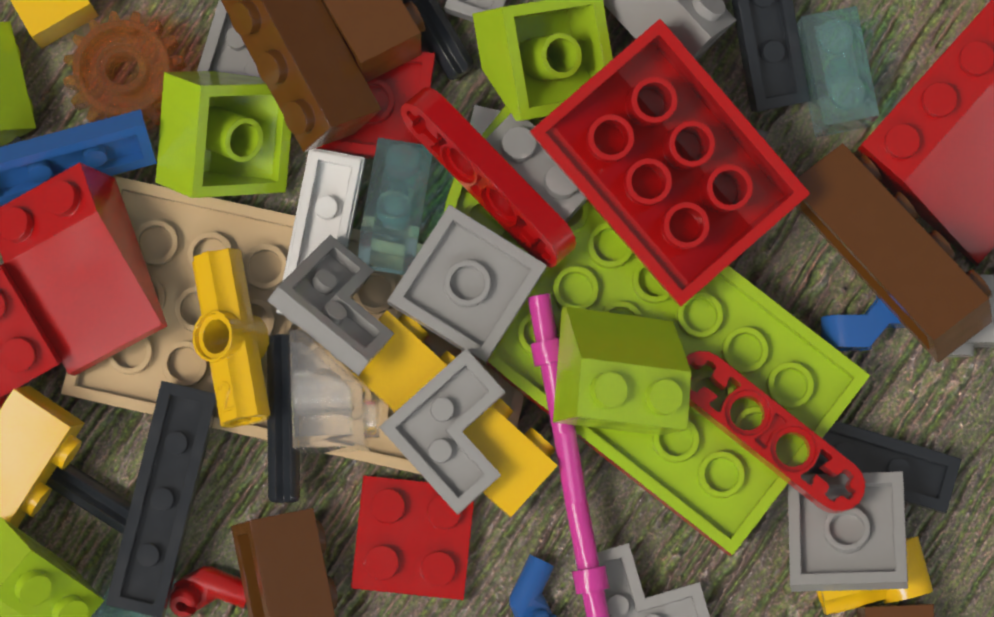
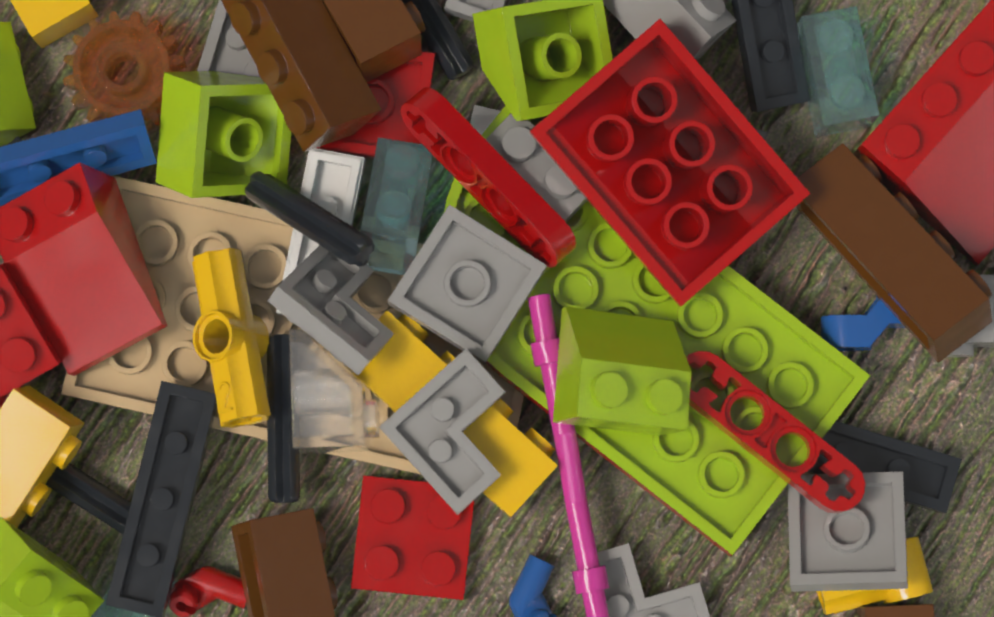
none -> black axle [245,171,375,267]

